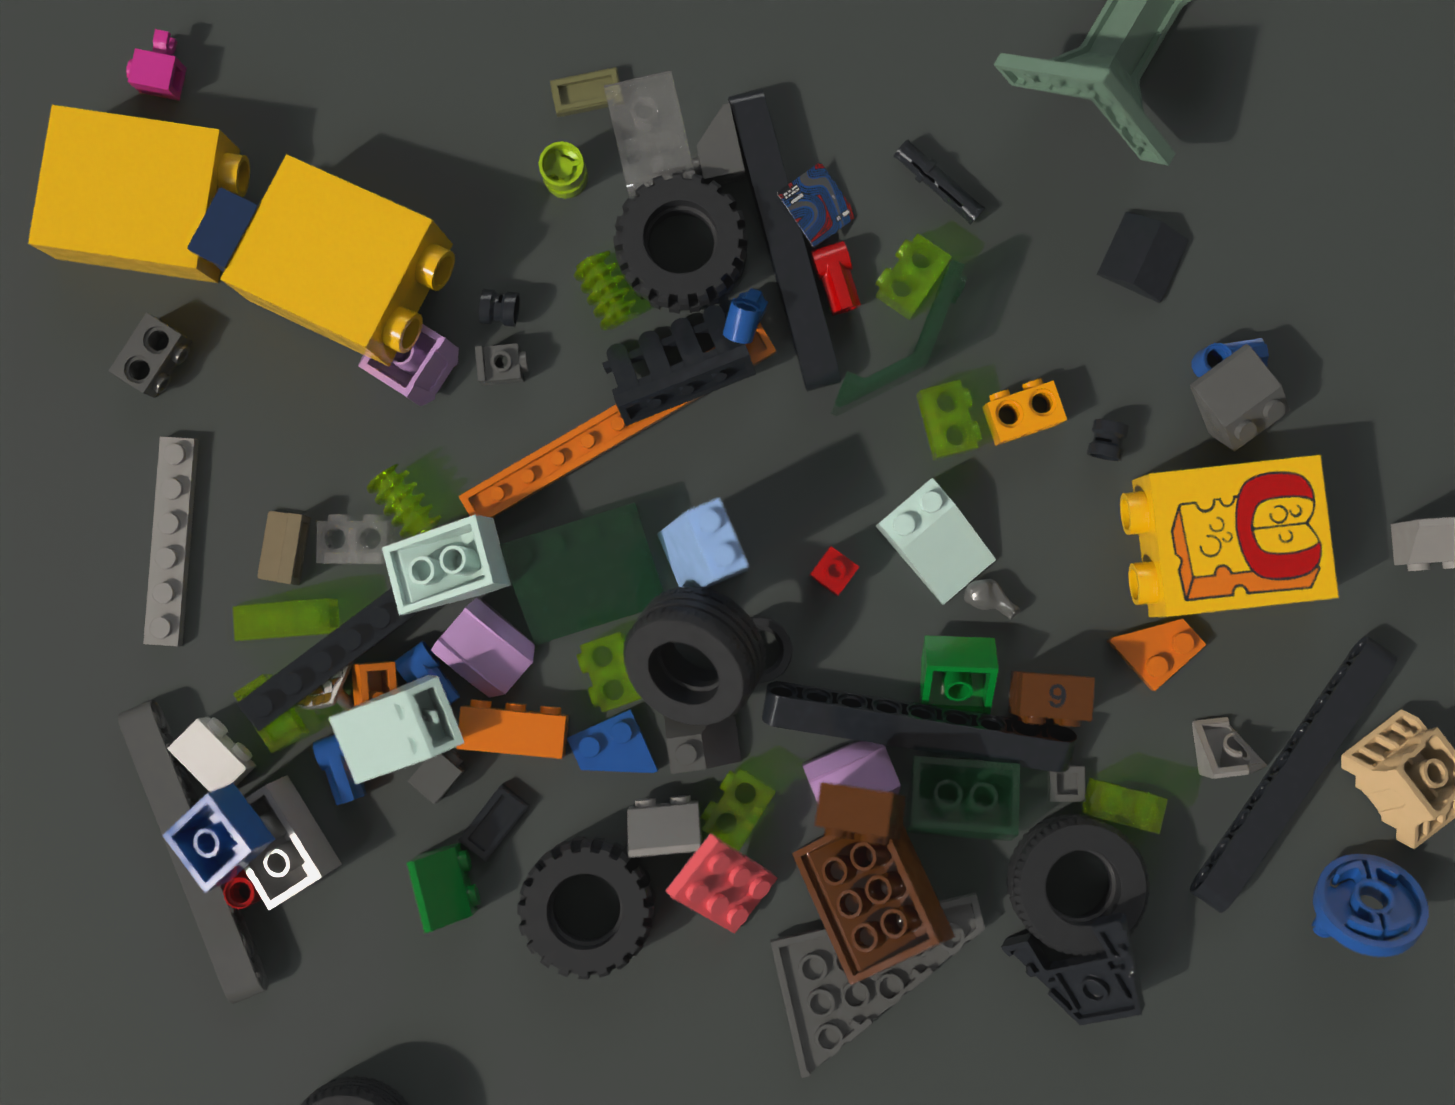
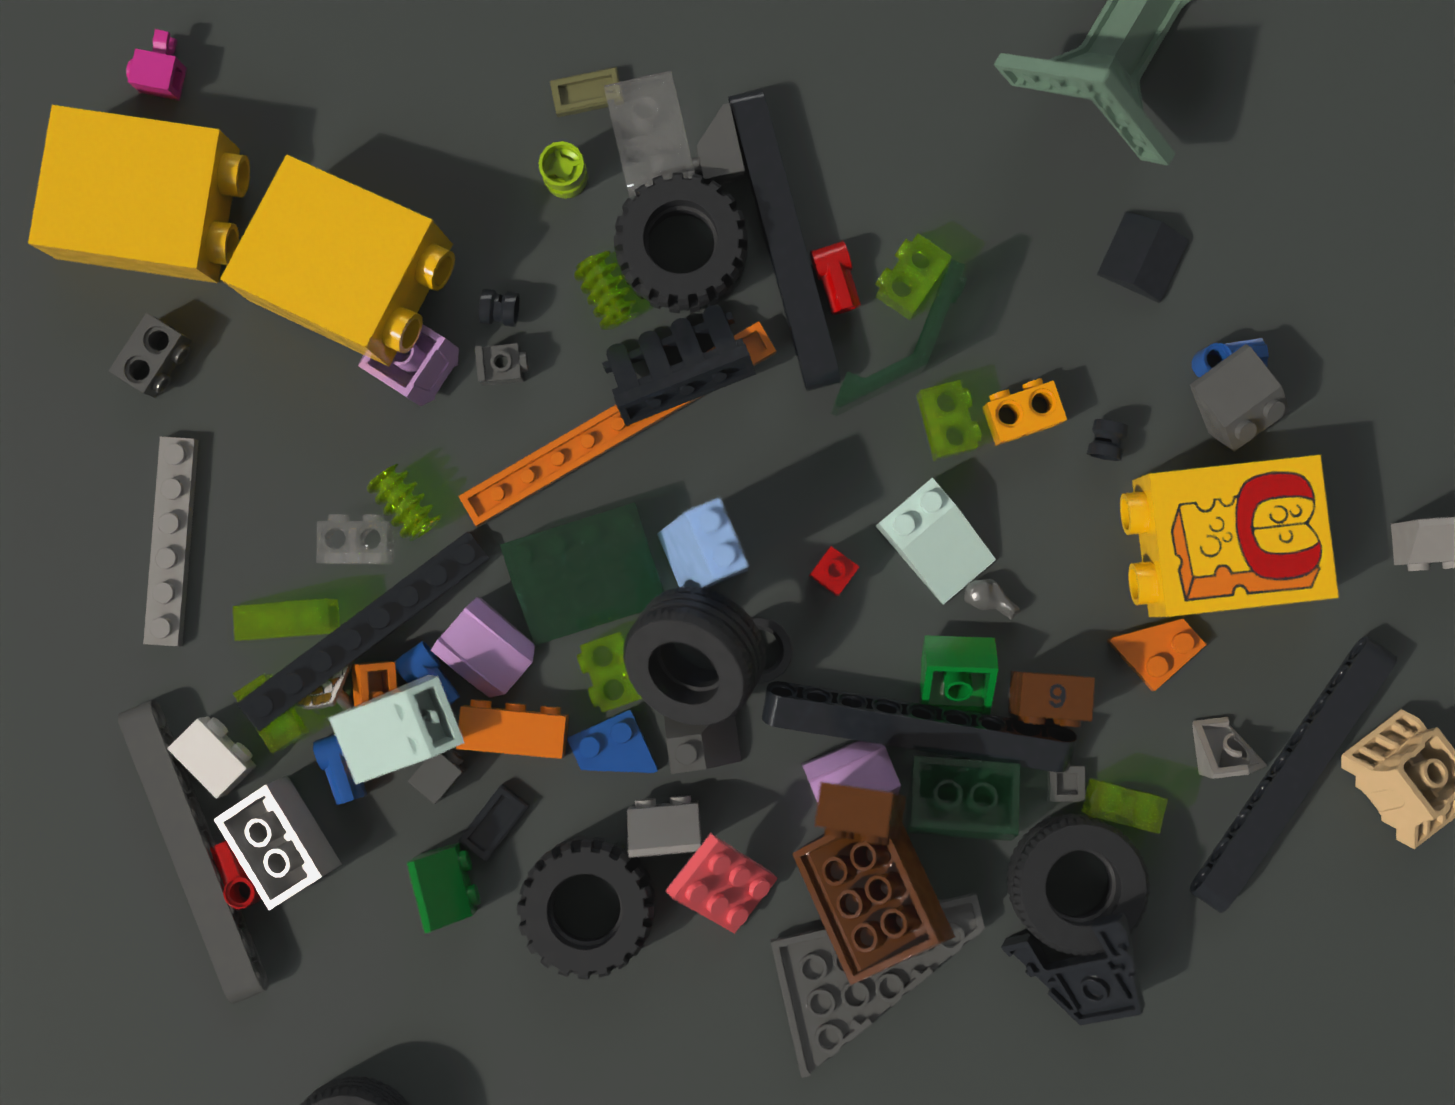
blue brick [162,783,276,893] -> none
dark blue panel [187,188,259,272] -> none
dark tan panel [257,511,311,585] -> none
light aqua slope [382,515,511,615] -> none
clear neon green brick [700,767,776,851] -> none
blue piece [723,288,768,344] -> none
sticker [777,162,857,247] -> none
black pin [893,139,985,225] -> none
blue piece [1312,854,1429,957] -> none

